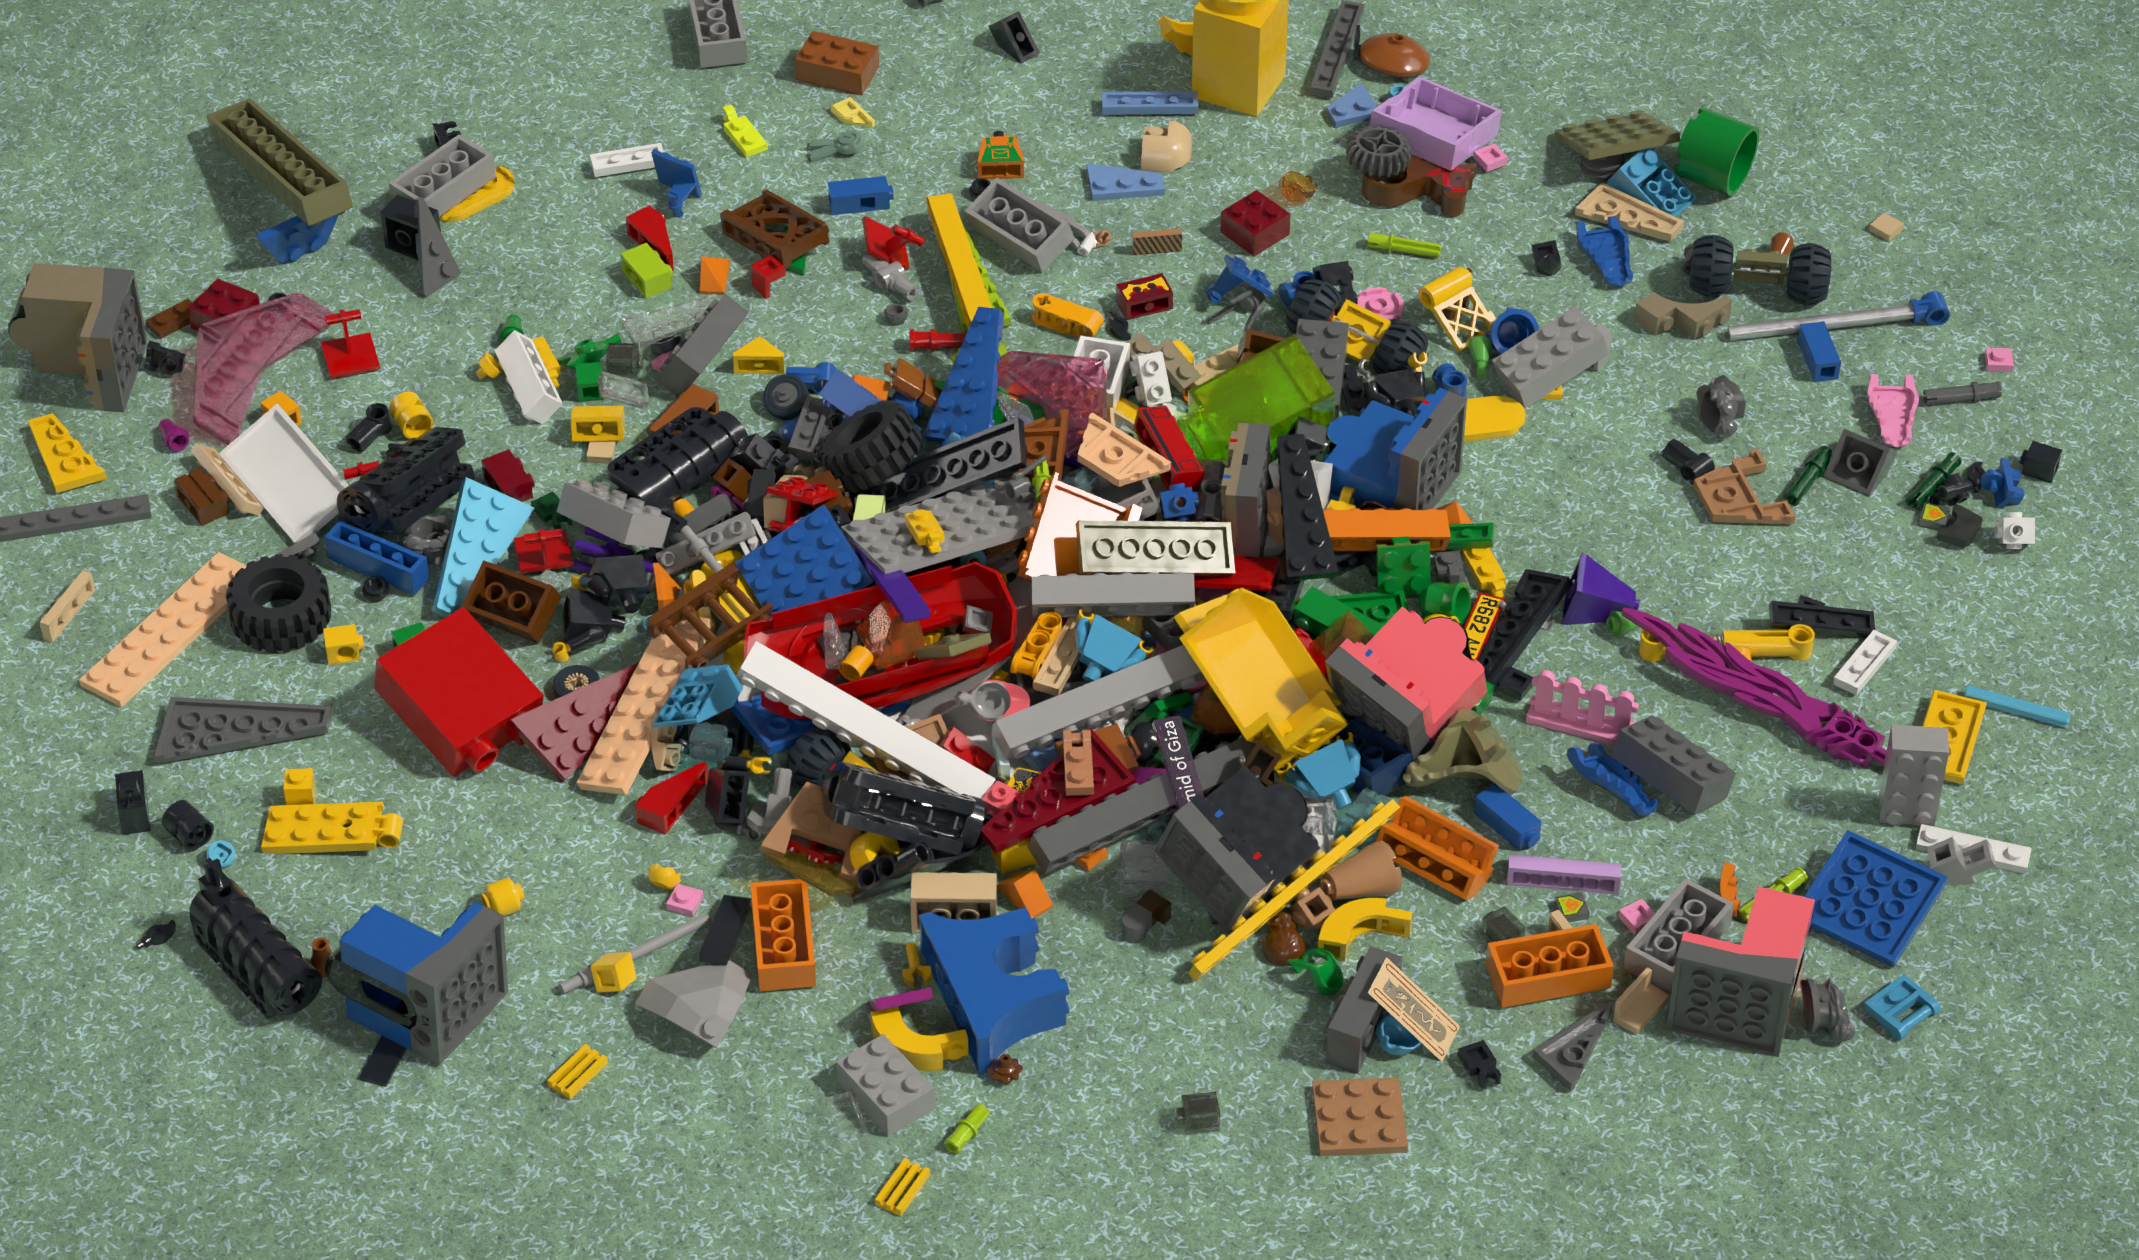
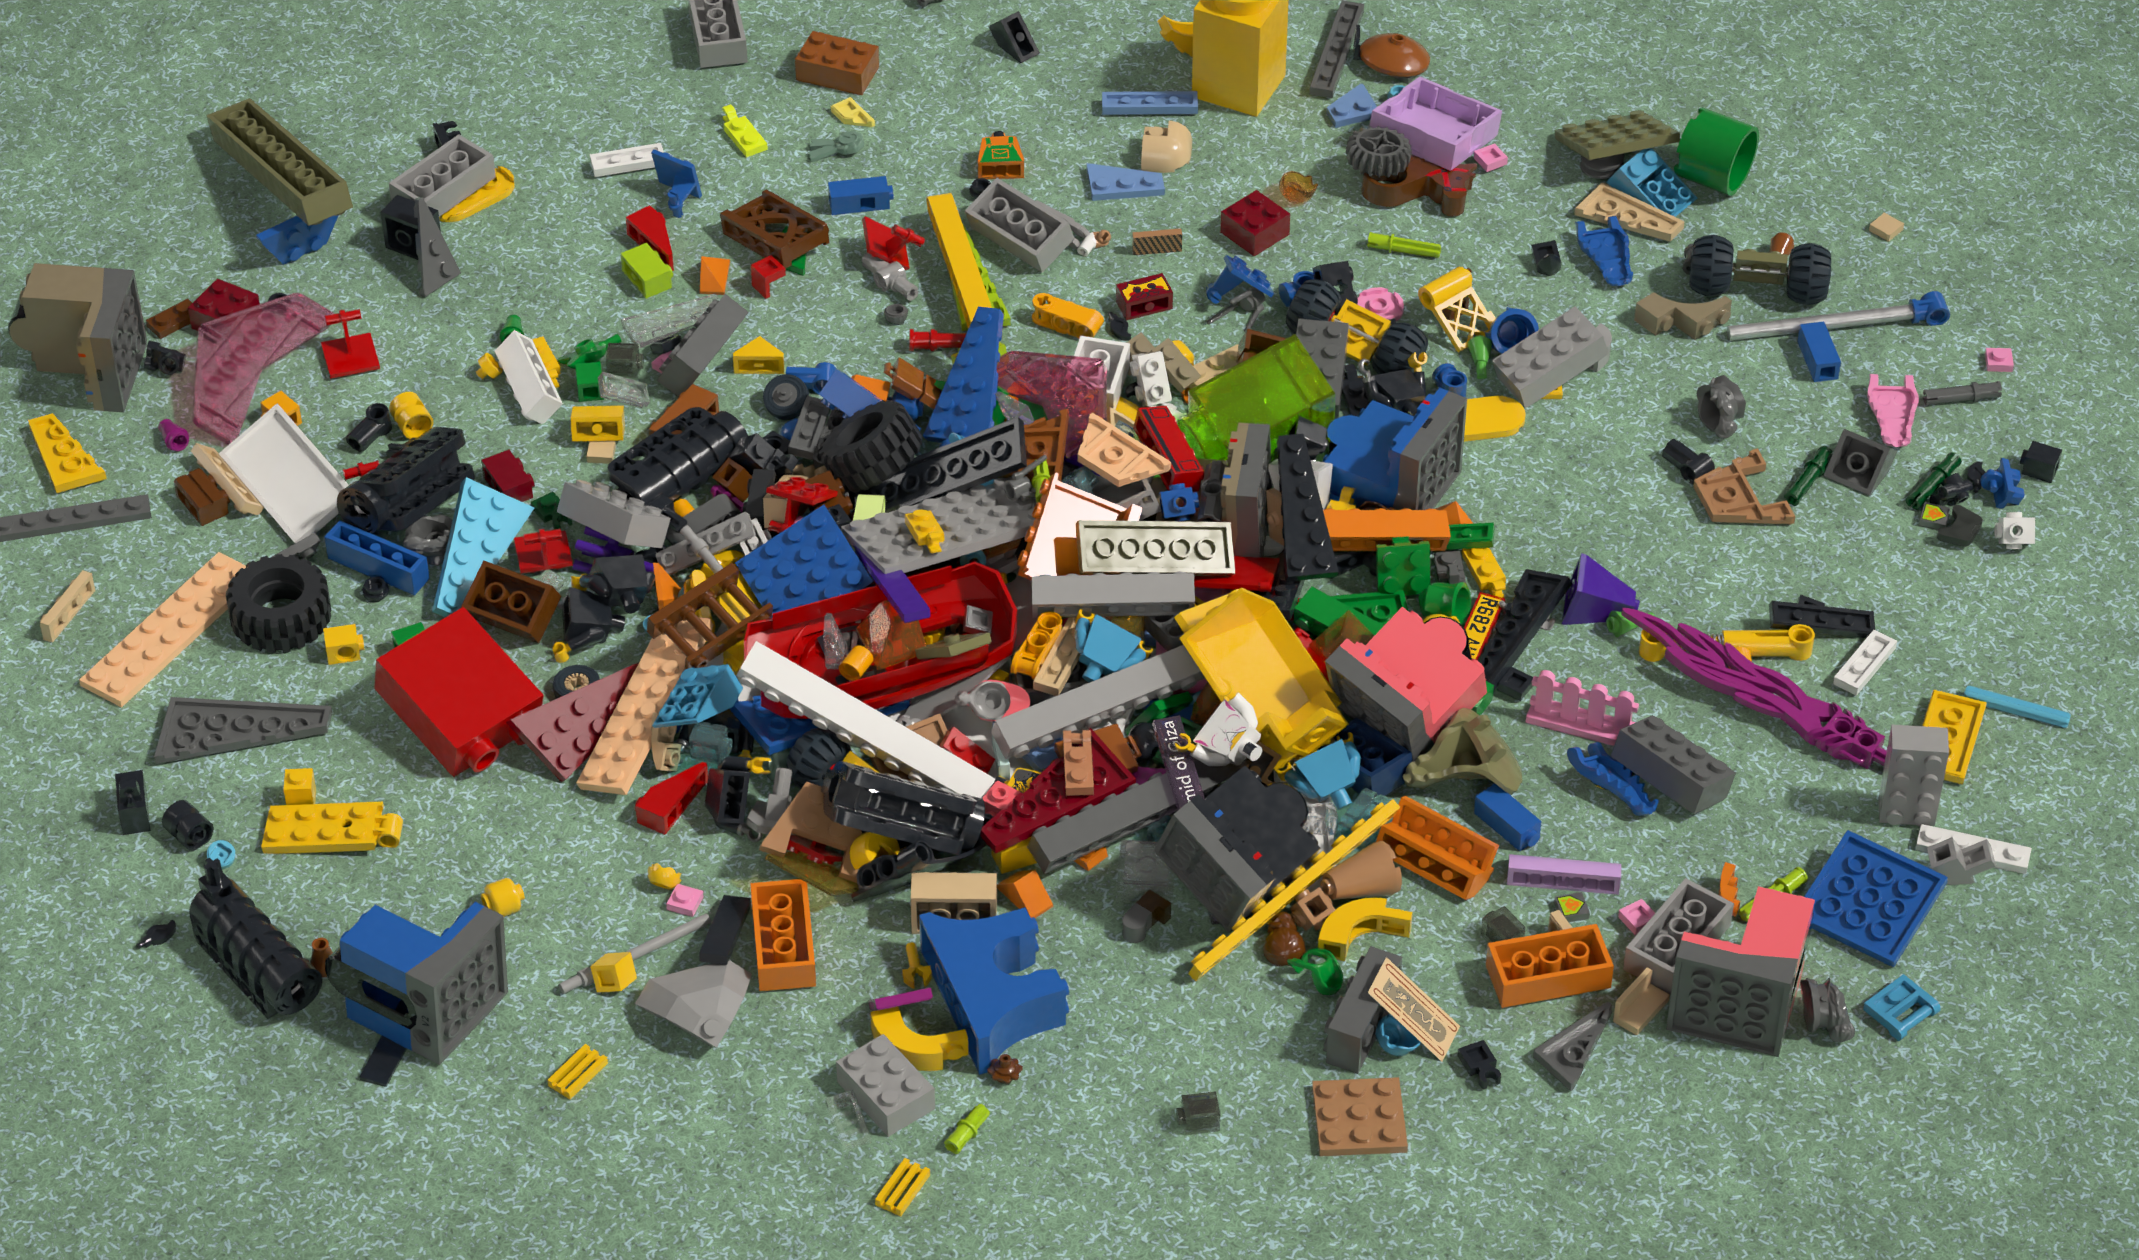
none -> white torso [1174,679,1262,766]

